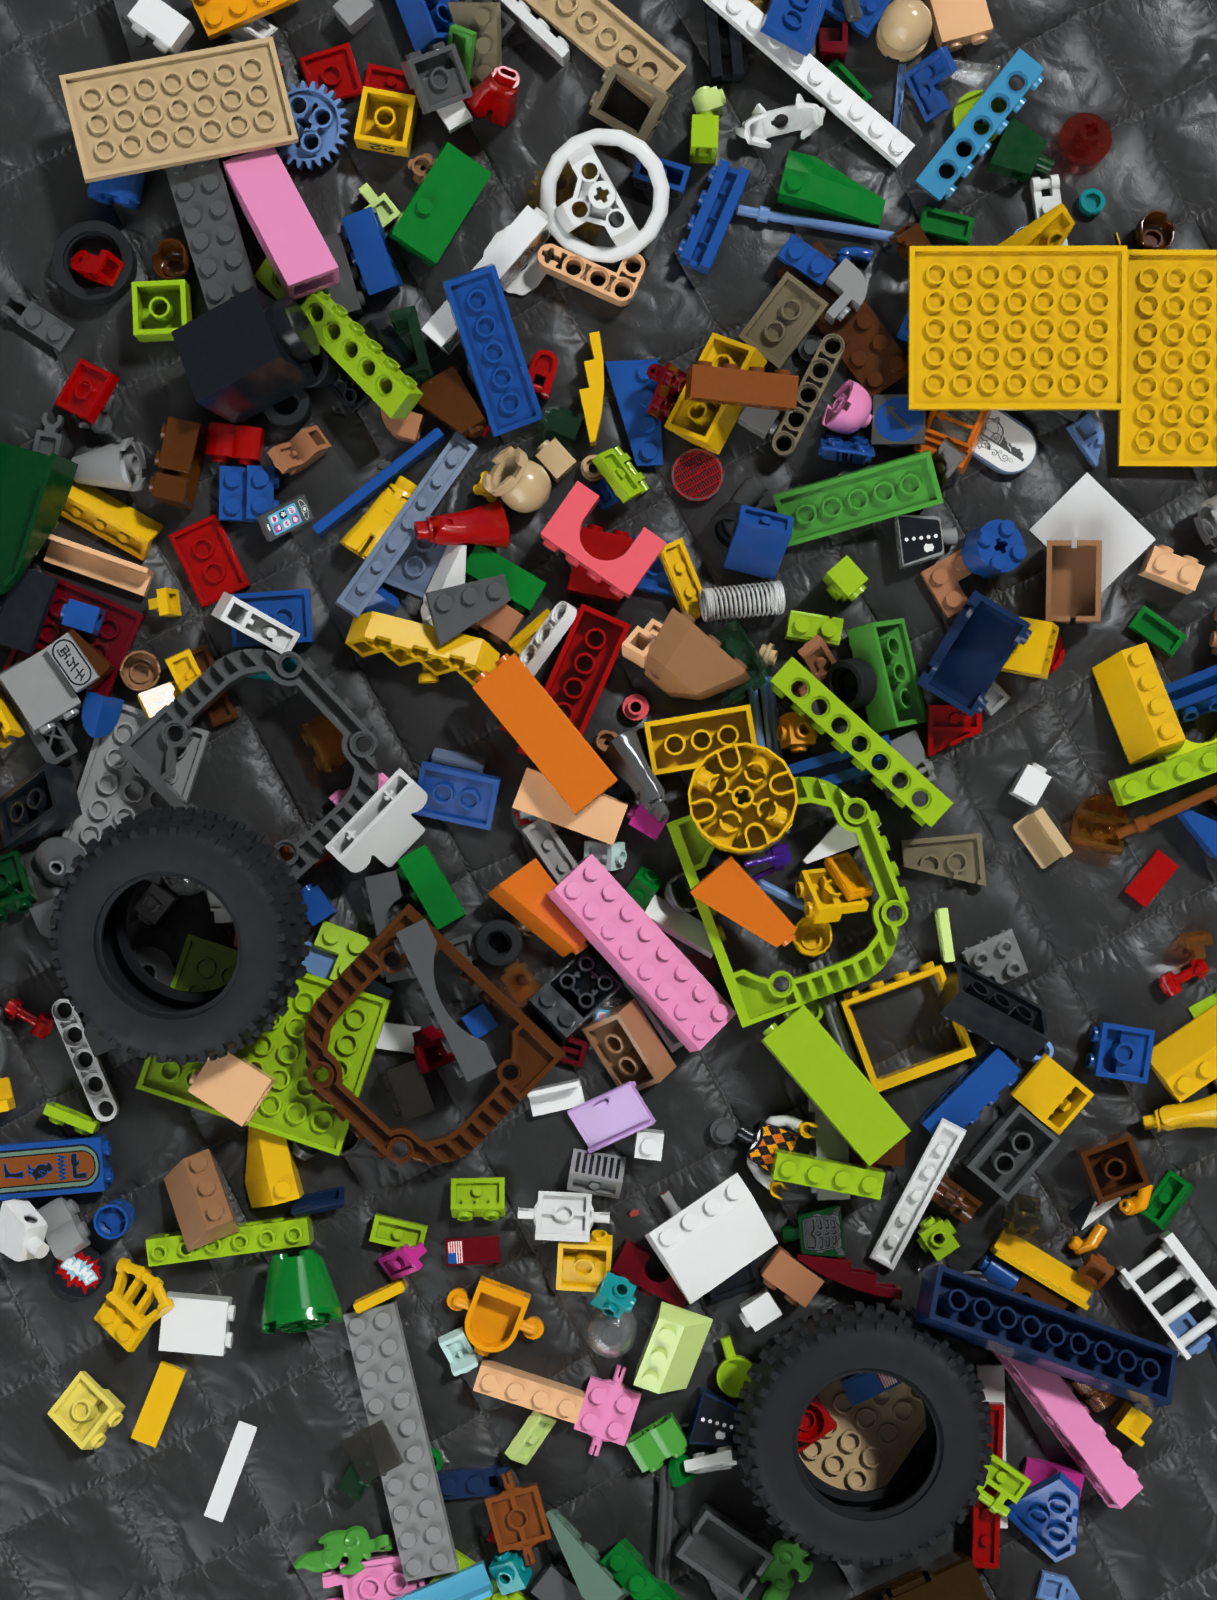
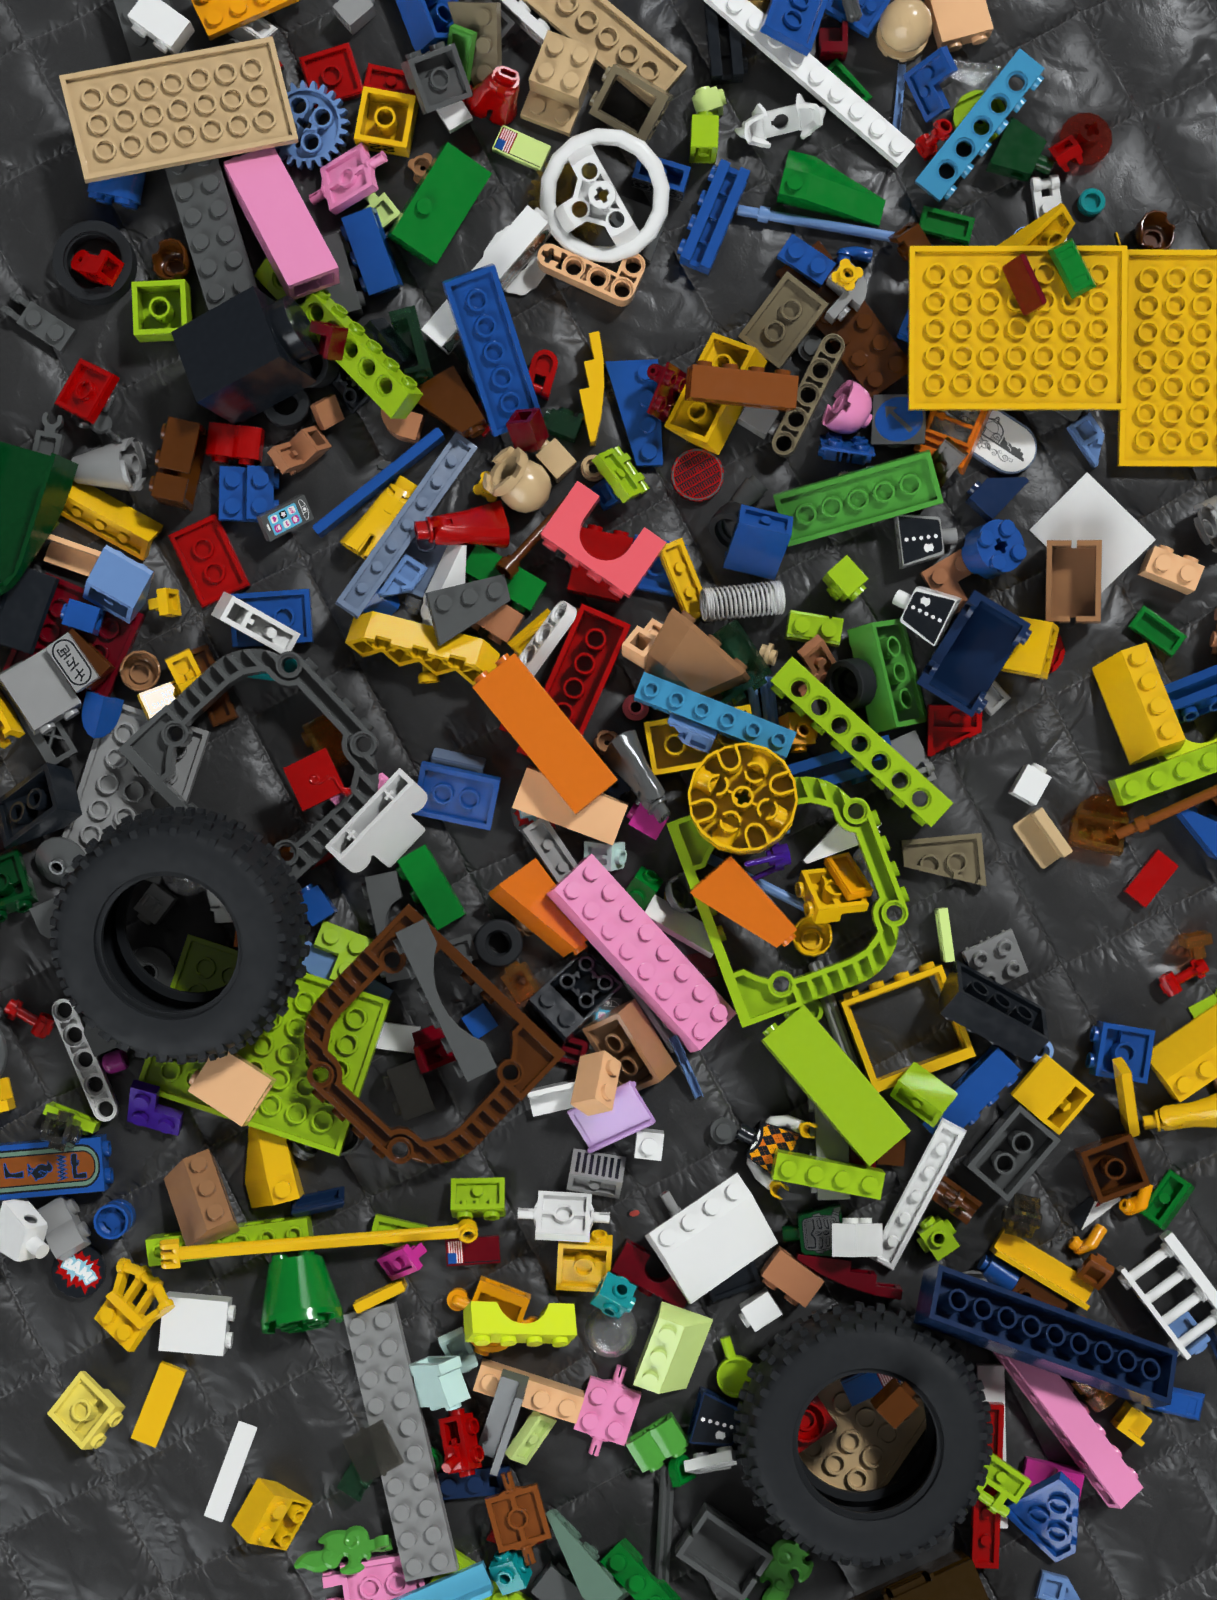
none -> clear smoke brick [40,1110,83,1152]
none -> medium blue slope [83,545,154,624]
none -> magenta piece [102,1049,129,1074]
none -> dark purple plate [127,1079,184,1136]
none -> yellow hinge [159,1219,478,1269]
none -> yellow slope [231,1478,313,1551]
none -> red hat [283,747,352,812]
none -> bright pink plate [309,143,388,215]
none -> dark red panel [309,321,349,361]
none -> nougat tile [310,394,345,430]
none -> medium blue tile [378,553,428,598]
none -> light aqua hips [409,1356,471,1411]
none -> red brick [439,1408,484,1478]
none -> neon yellow arch [463,1301,577,1347]
none -> fence [478,1369,529,1476]
none -> yellowish green tile [492,125,551,173]
none -> reddish brown piece [495,482,587,579]
none -> dark red brick [506,408,549,453]
none -> tan bracket [520,30,598,137]
none -> light nougat brick [570,1050,622,1116]
none -> dark azure brick [634,672,797,760]
none -> medium blue tile [667,713,717,753]
none -> medium blue piece [669,1035,704,1099]
none -> yellow plate [831,259,863,291]
none -> white brick [832,1218,883,1257]
none -> reddish brown brick [870,1377,919,1429]
none -> lime panel [890,1062,958,1128]
none -> torso [892,586,962,646]
none -> red bar [915,119,952,161]
none -> dark blue slope [965,477,1029,522]
none -> dark red slope [1002,253,1047,316]
none -> red tile [1048,134,1083,172]
none -> green tile [1048,238,1097,299]
none -> yellow tile [1112,1057,1140,1137]
none -> blue tile [1147,1387,1205,1421]

